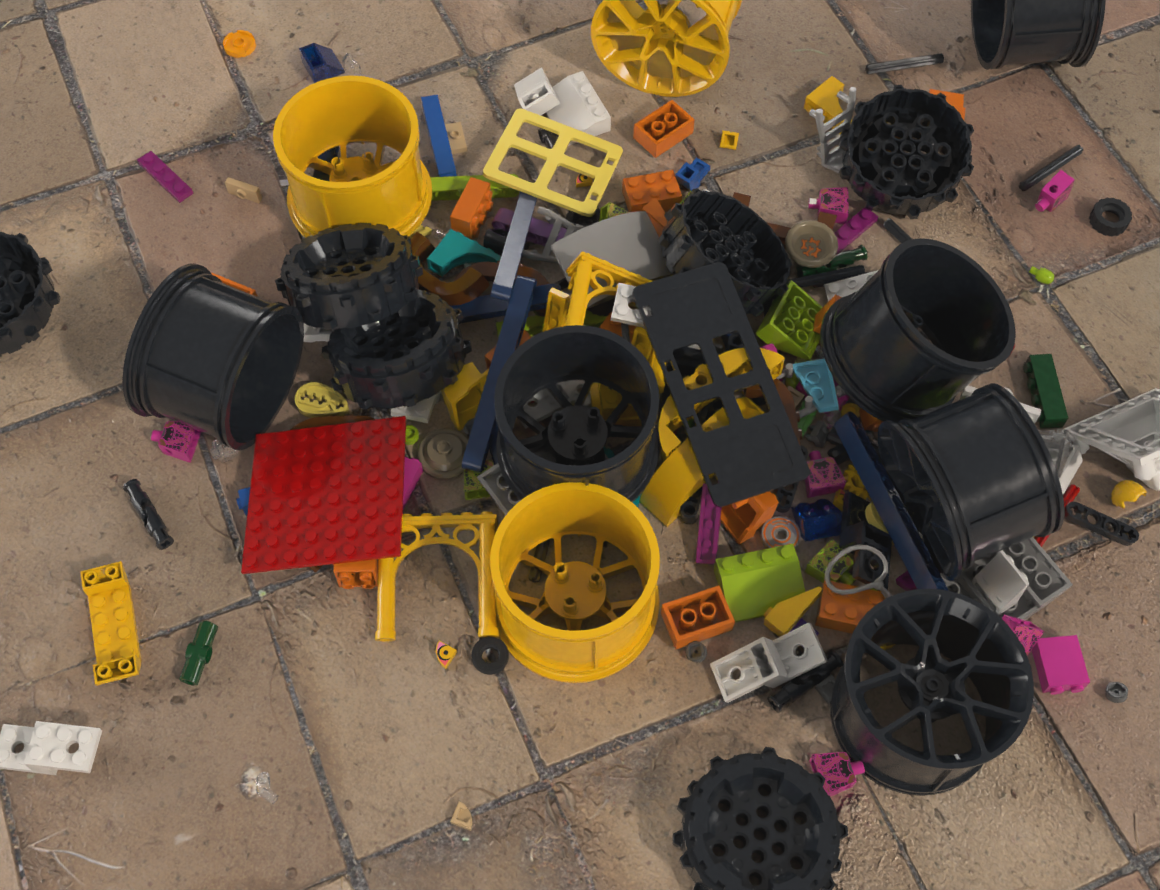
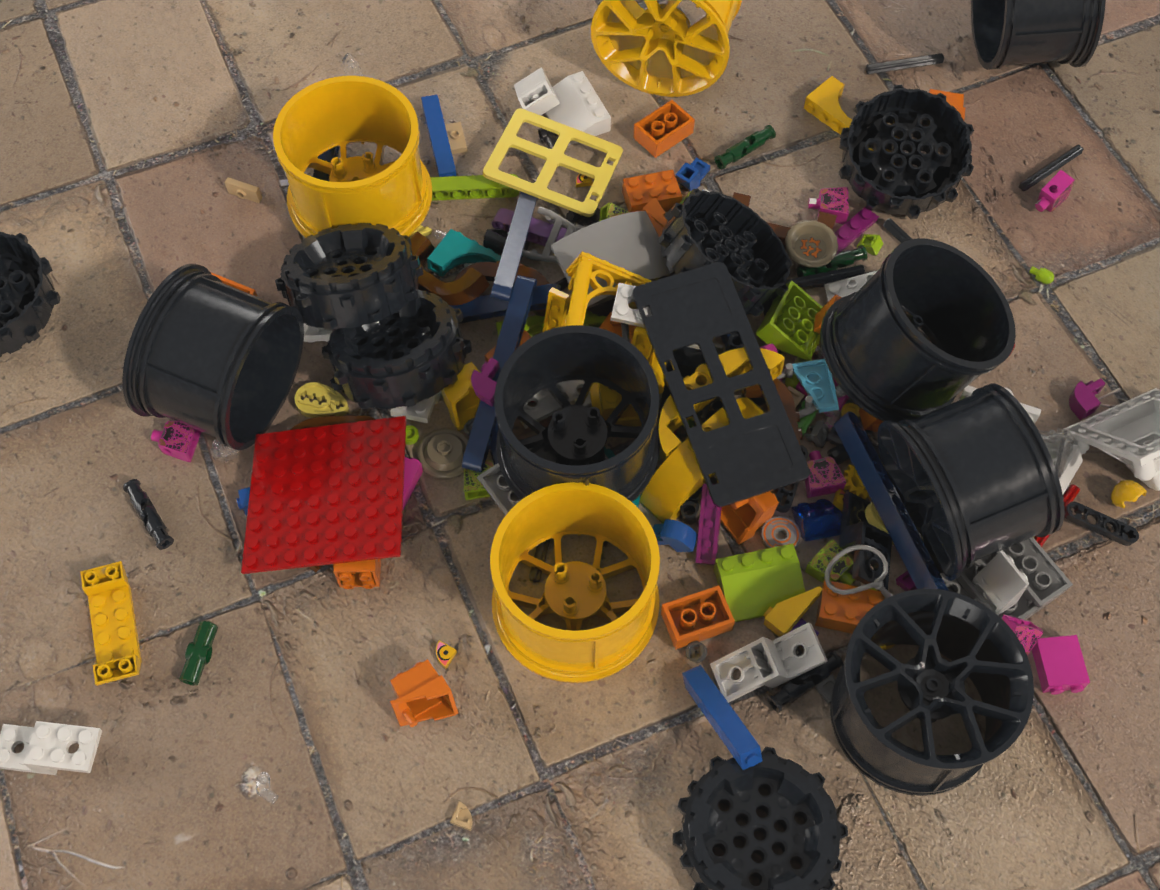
magenta plate [137,151,194,203] -> none
light orange tile [223,30,256,58] -> none
clear blue slope [299,43,345,83] -> none
yellow arch [375,511,499,642] -> none
orange brick [450,177,493,240] -> none
black tyre [471,637,509,675] -> none
yellow slope [719,130,739,150] -> none
light grey hand [809,87,856,173] -> none
torso [809,752,865,797] -> none
dark green brick [1023,354,1069,429] -> none
black tyre [1089,197,1132,237] -> none
dark grey tile [1105,682,1128,703] -> none
none -> orange piece [390,659,458,727]
none -> magenta brick [471,357,500,406]
none -> blue brick [653,519,698,552]
none -> blue brick [682,665,763,770]
none -> dark green piece [714,125,776,170]
none -> lime slope [857,234,883,256]
none -> magenta brick [1069,378,1106,420]

